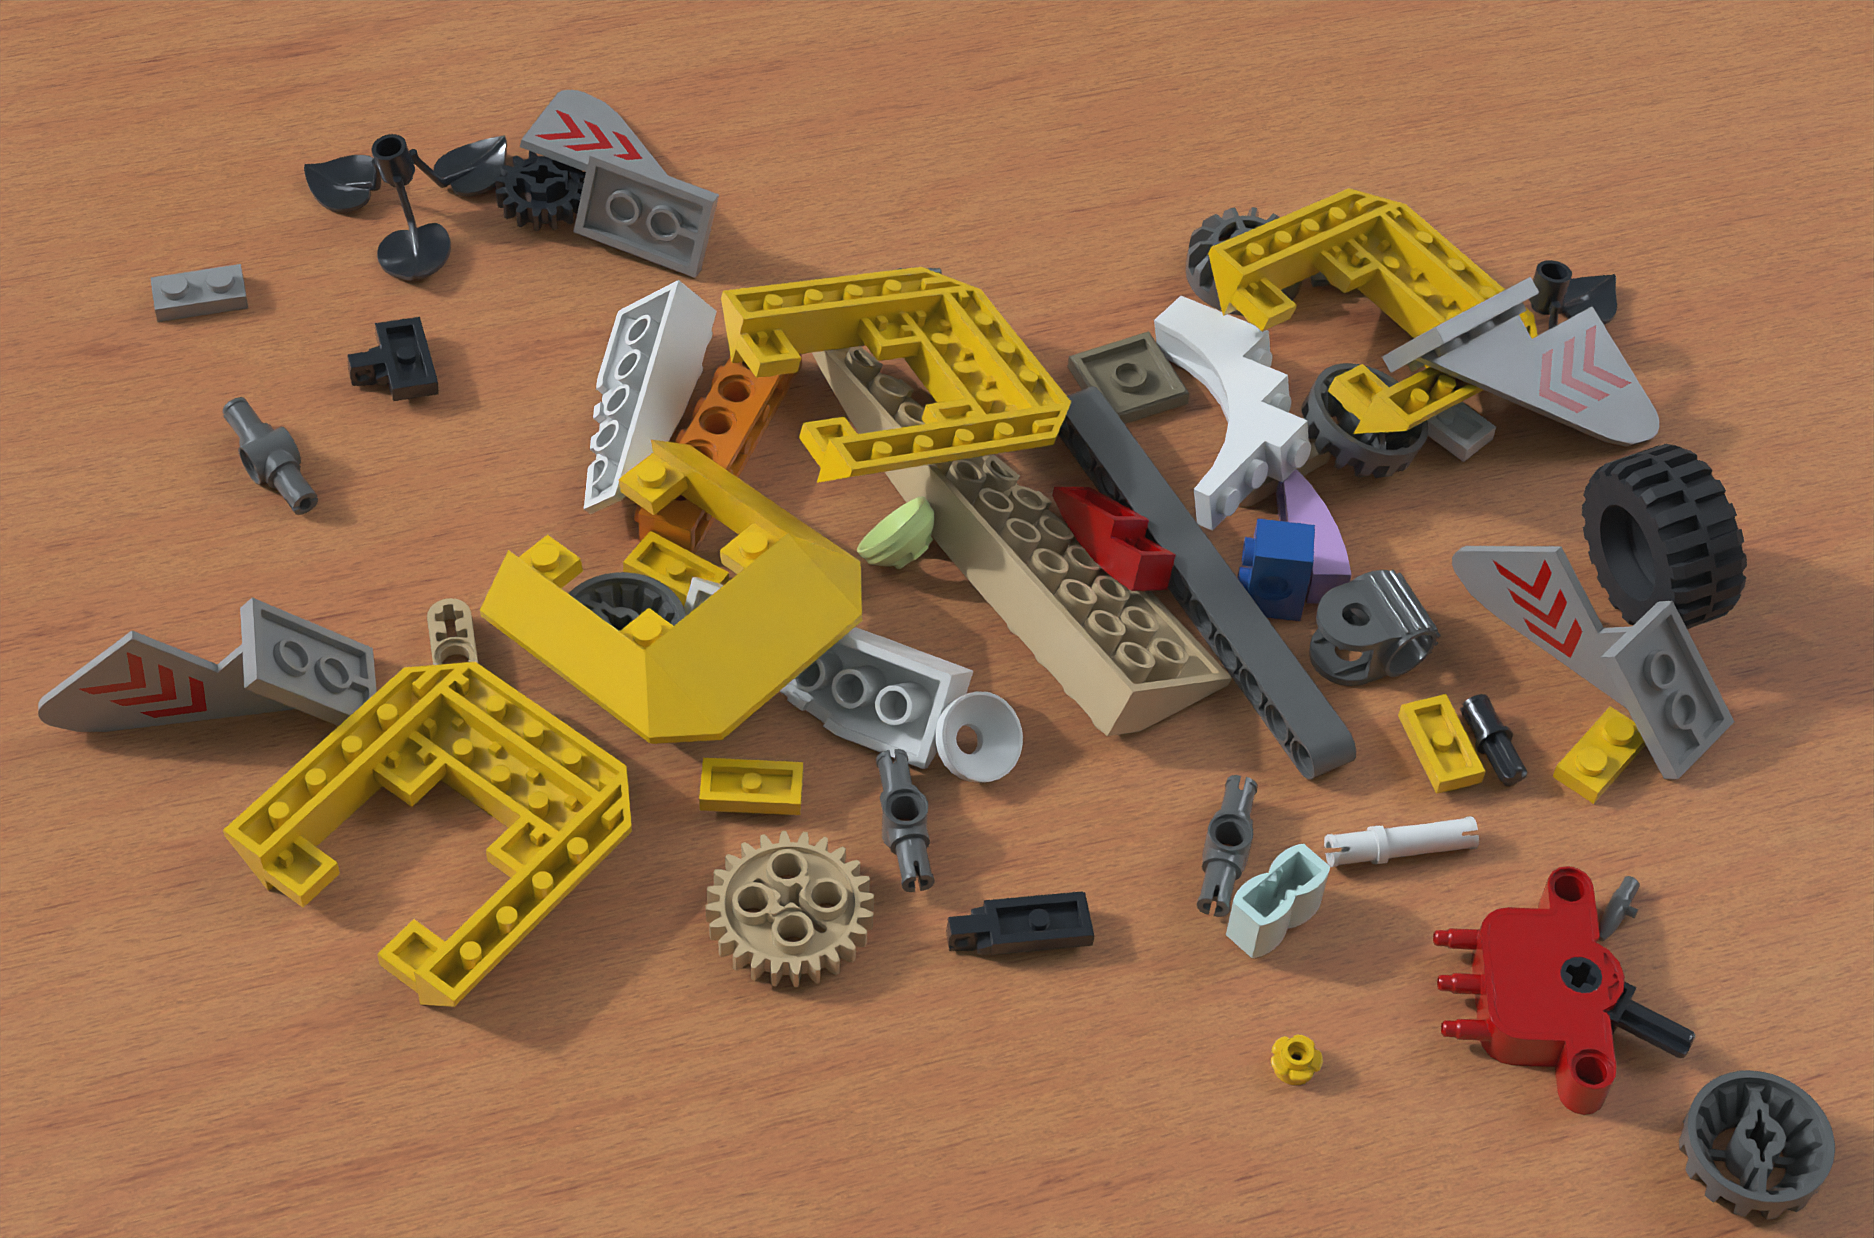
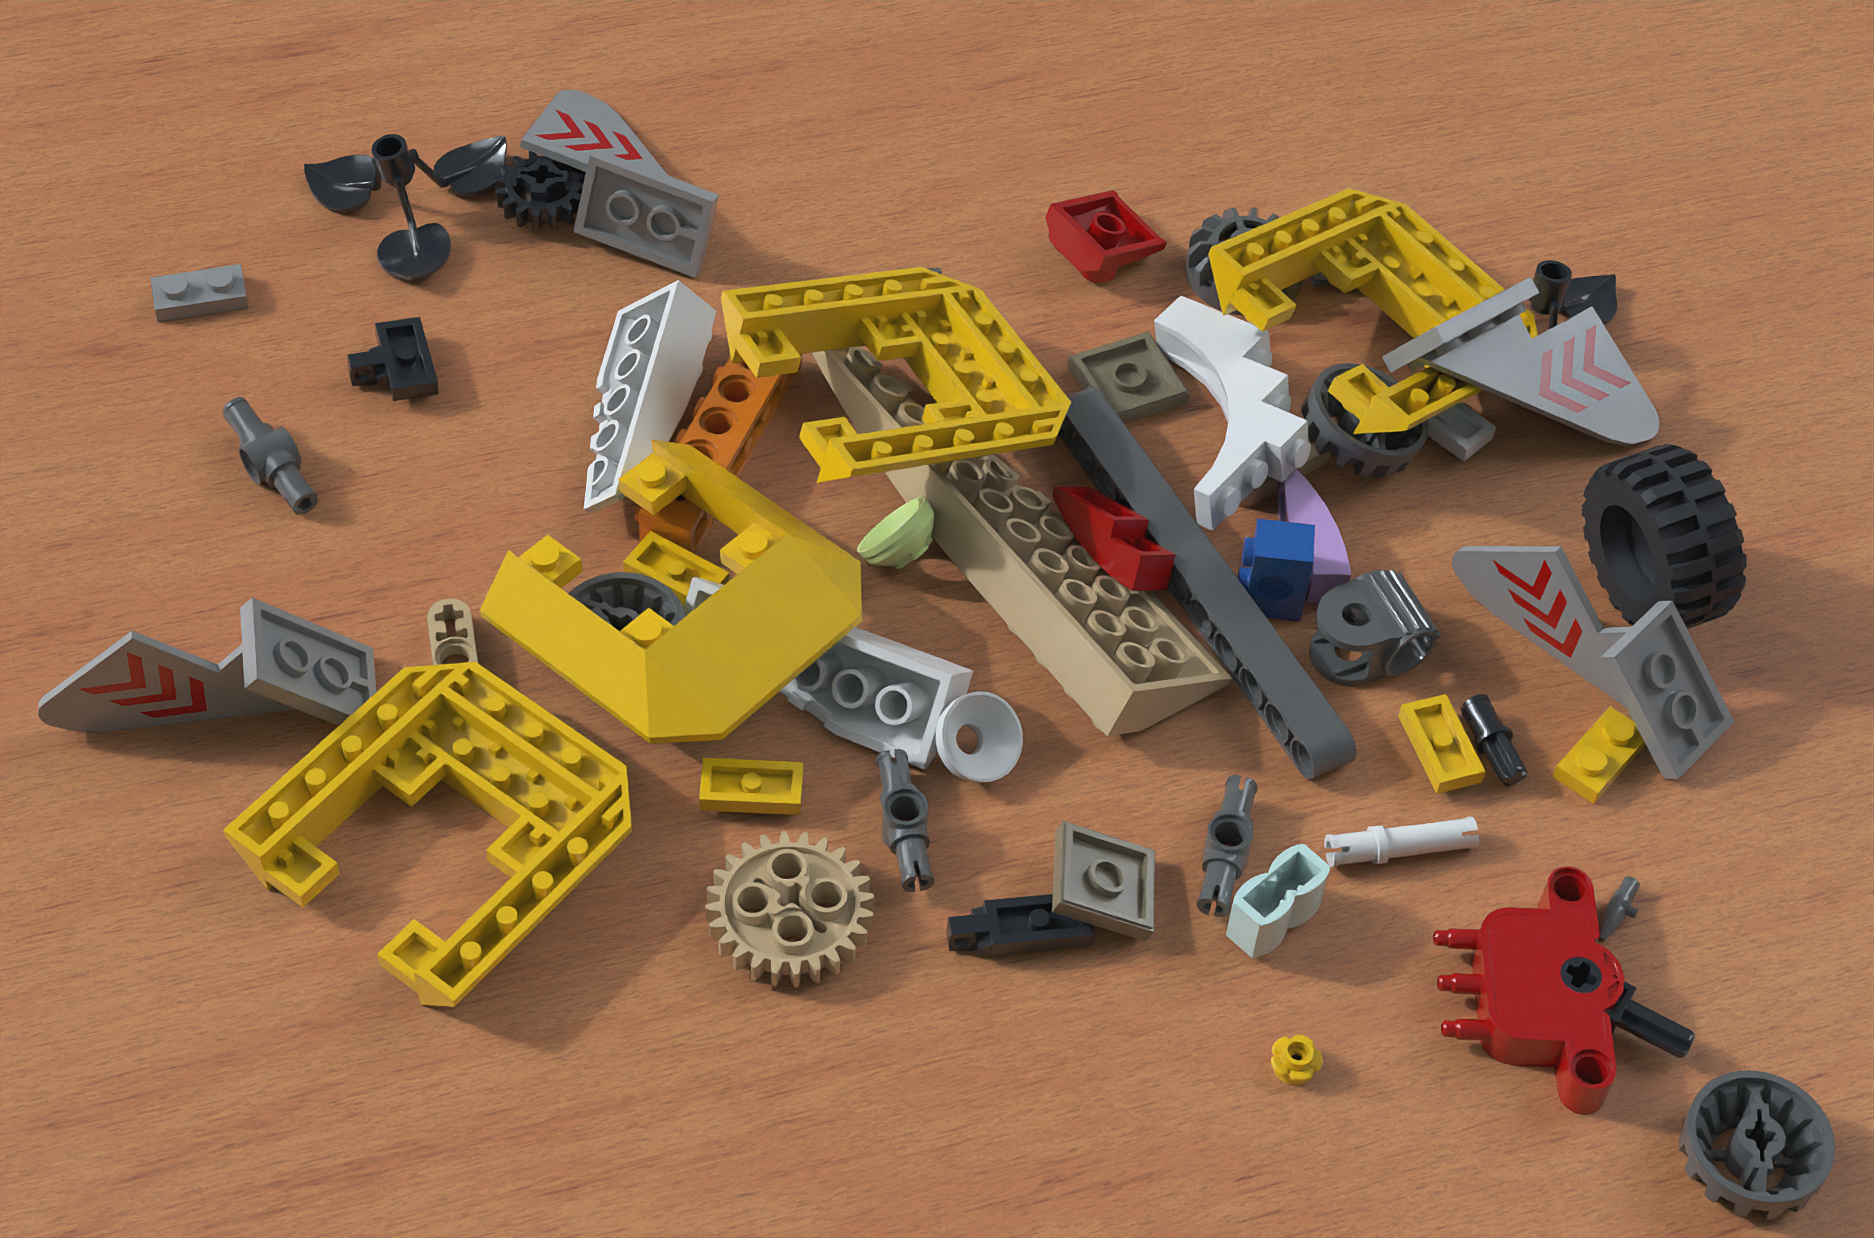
none -> red slope [1045,190,1168,283]
none -> dark tan tile [1052,821,1155,942]

